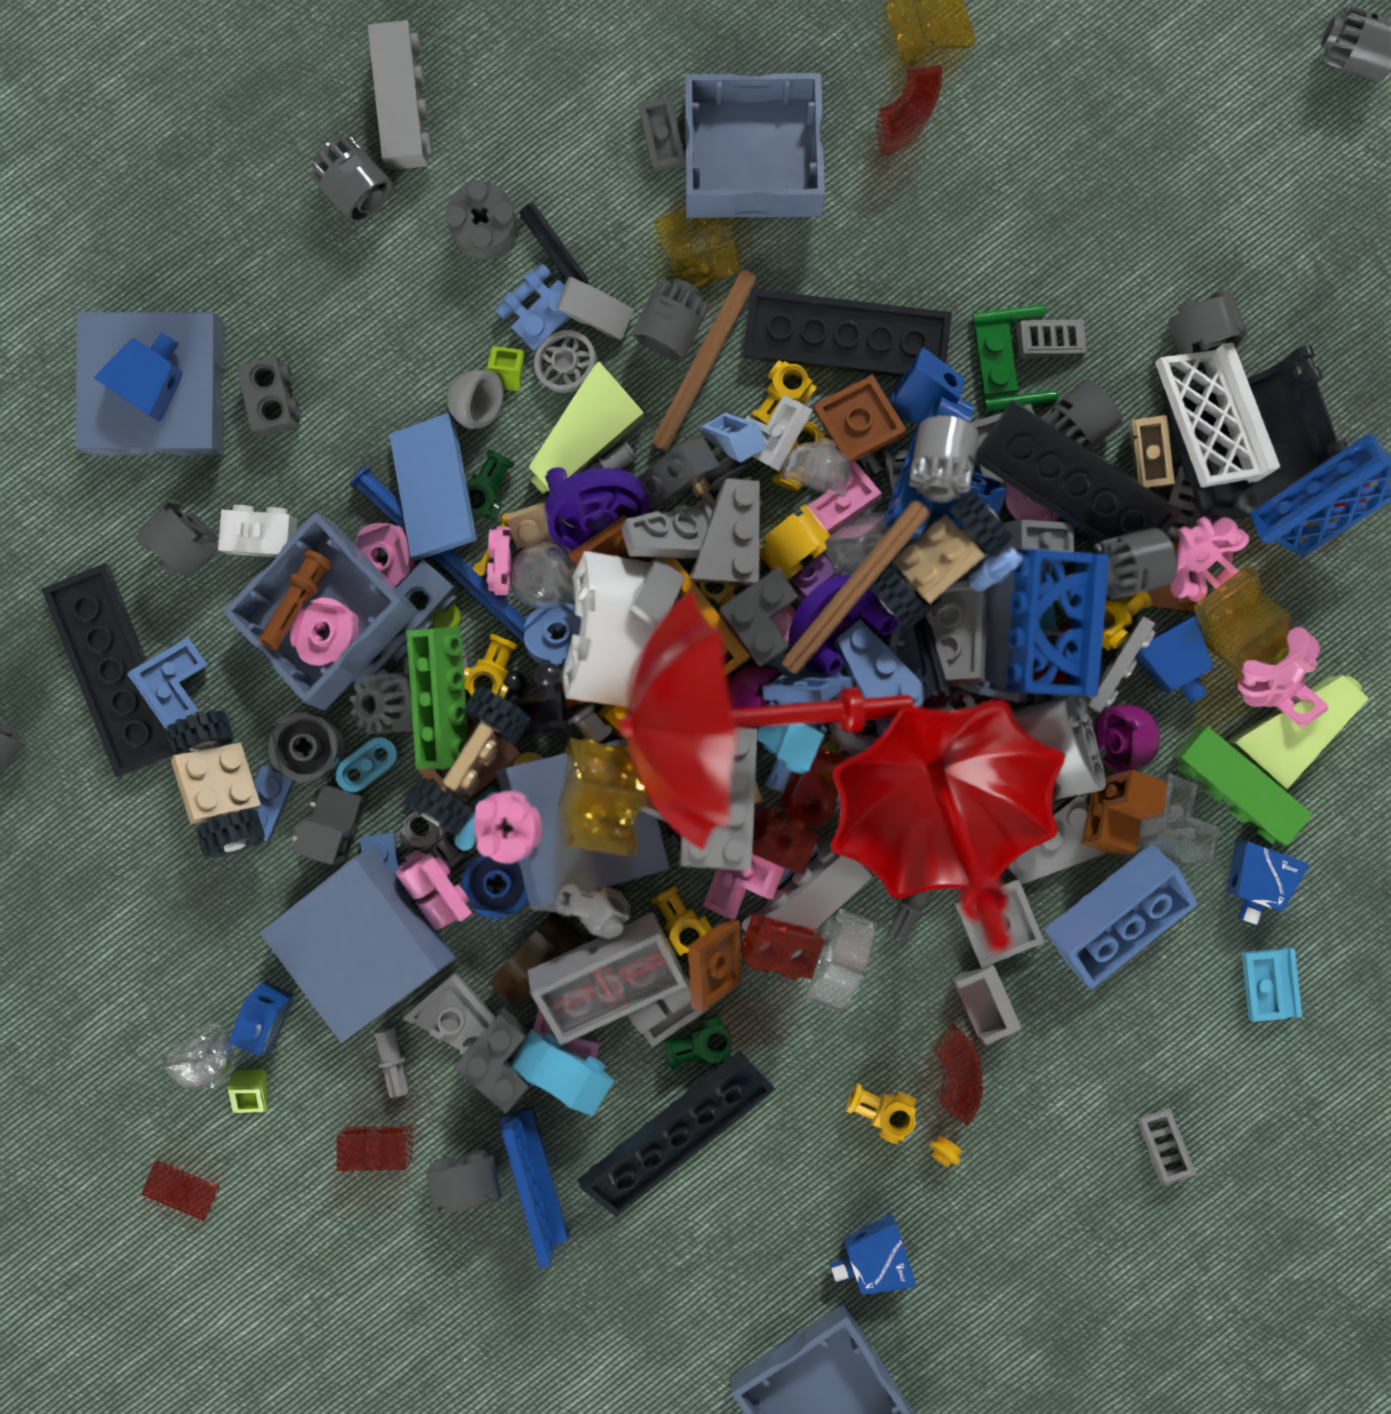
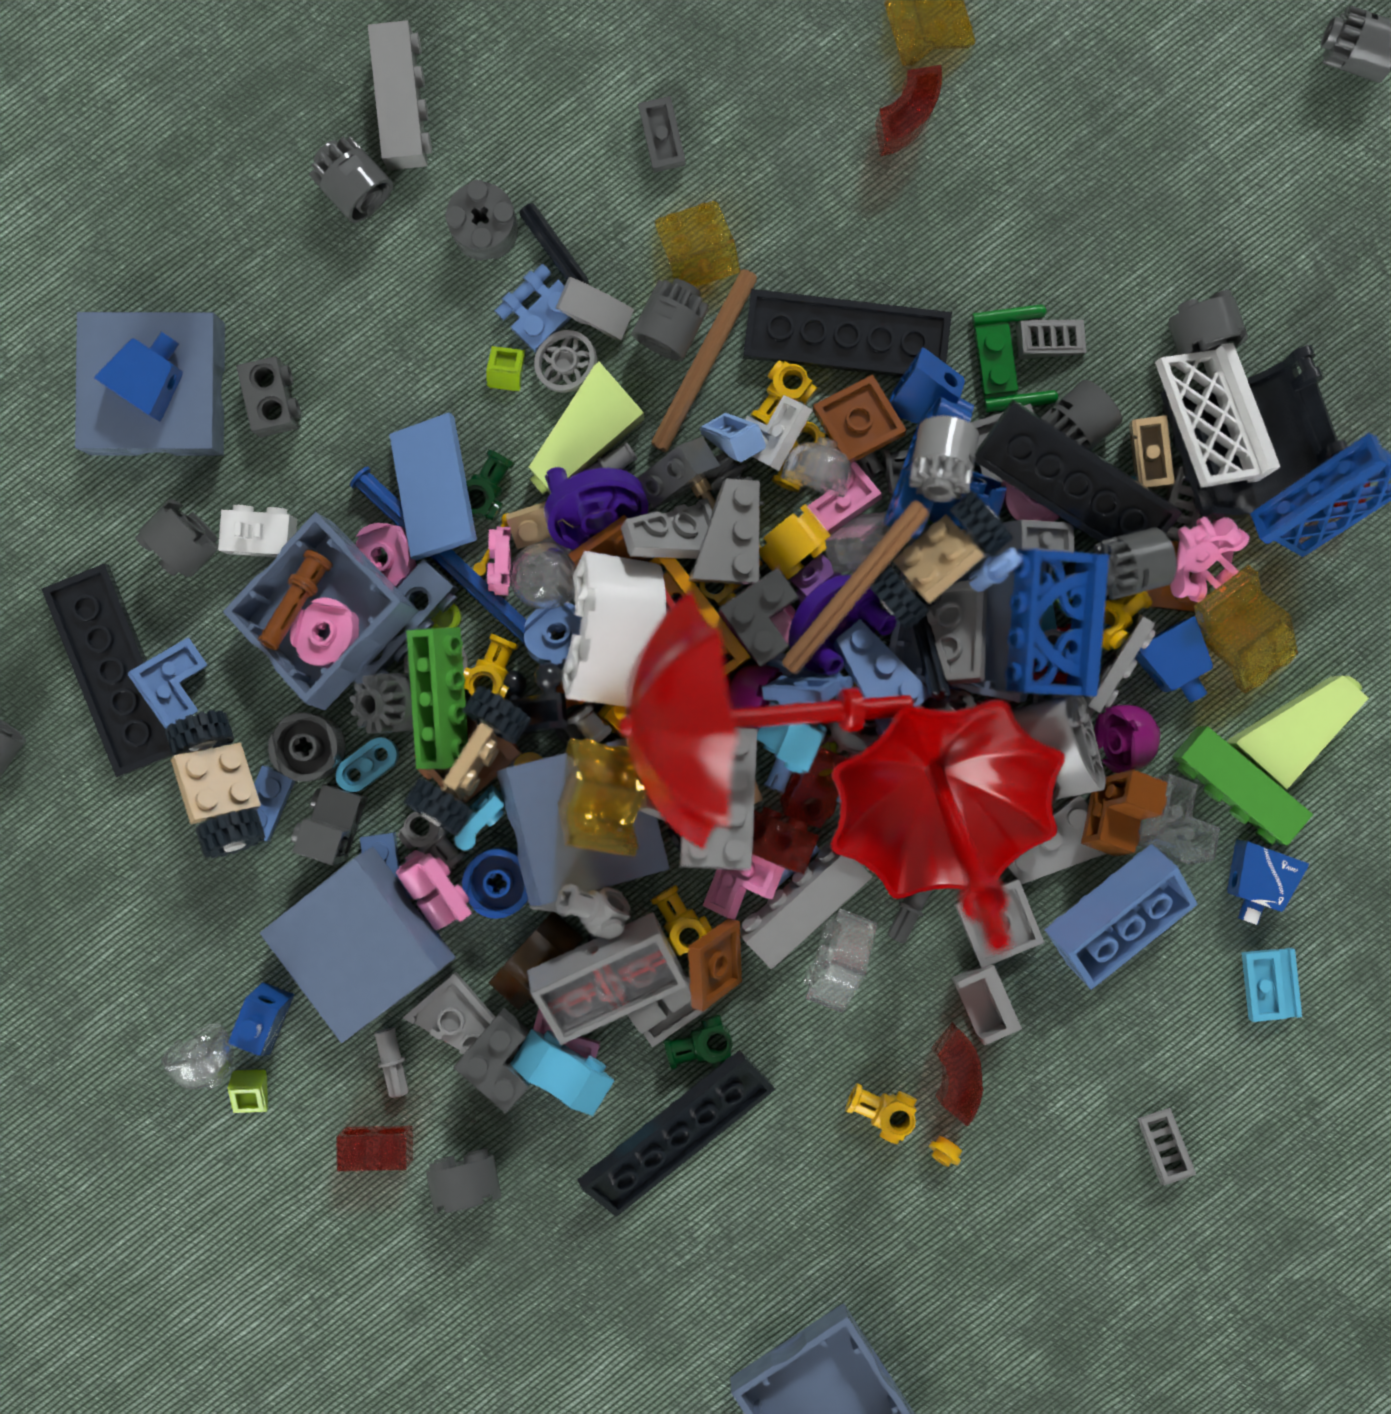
clear red plate [141,1160,220,1221] -> none
light grey hat [447,370,503,429] -> none
bright pink plate [474,791,542,863] -> none
blue fence [499,1106,569,1268] -> none
light grey slope [629,557,685,628] -> none
sand blue tile [685,73,825,218] -> none
clear red brick [739,913,825,980] -> none
blue torso [830,1214,916,1294] -> none
bright pink piece [1237,627,1328,727] -> none

